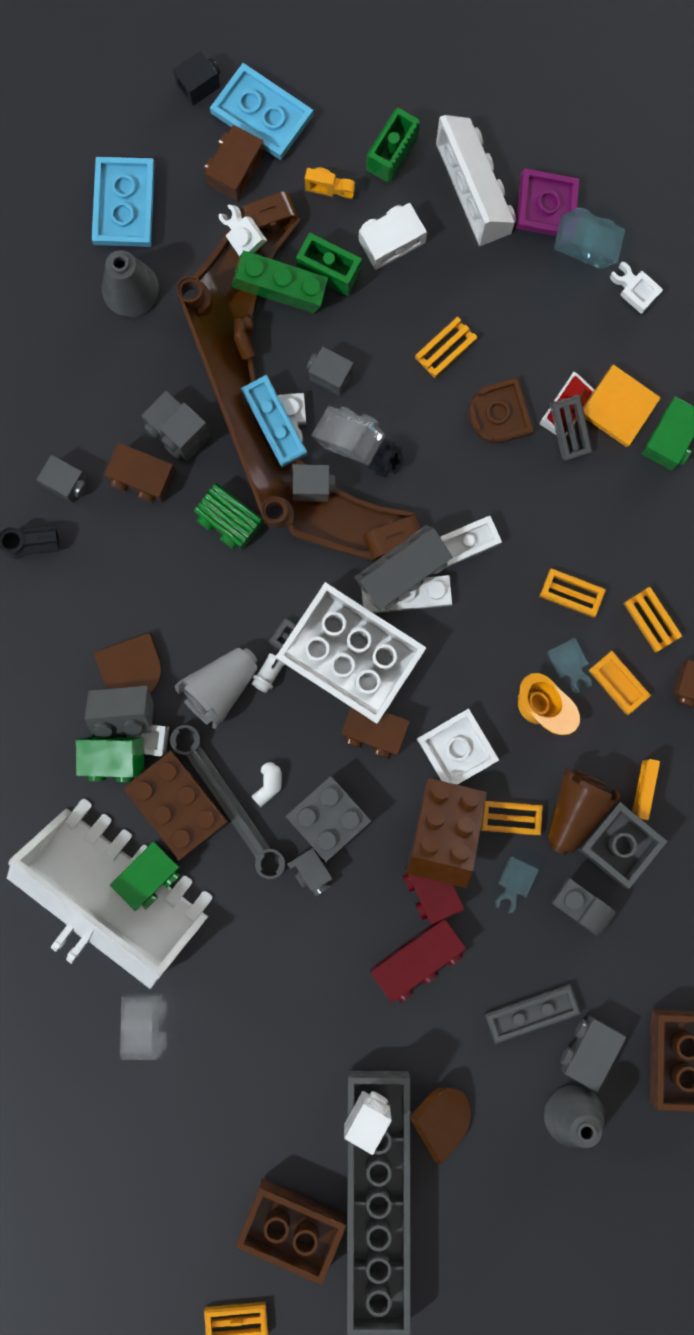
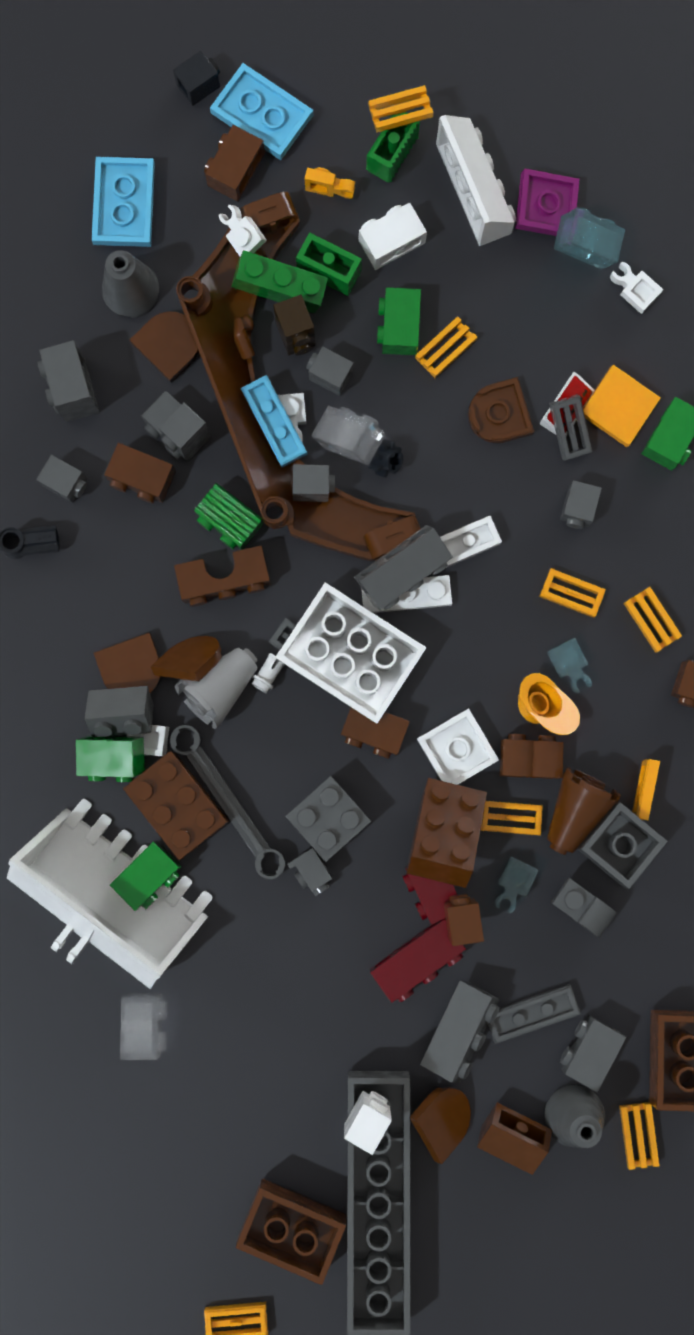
white arm [252,762,282,807] -> none
light orange tile [588,651,651,715] -> none
none -> dark grey brick [37,340,100,422]
none -> reddish brown tile [129,311,199,383]
none -> reddish brown tile [150,636,222,682]
none -> reddish brown arch [174,546,271,607]
none -> dark brown brick [273,294,315,356]
none -> light orange tile [368,85,433,133]
none -> green brick [377,287,421,355]
none -> dark grey brick [420,981,499,1083]
none -> reddish brown brick [443,894,484,946]
none -> reddish brown brick [477,1102,552,1175]
none -> reddish brown brick [499,734,564,779]
none -> dark grey brick [560,480,602,529]
none -> light orange tile [619,1102,660,1170]

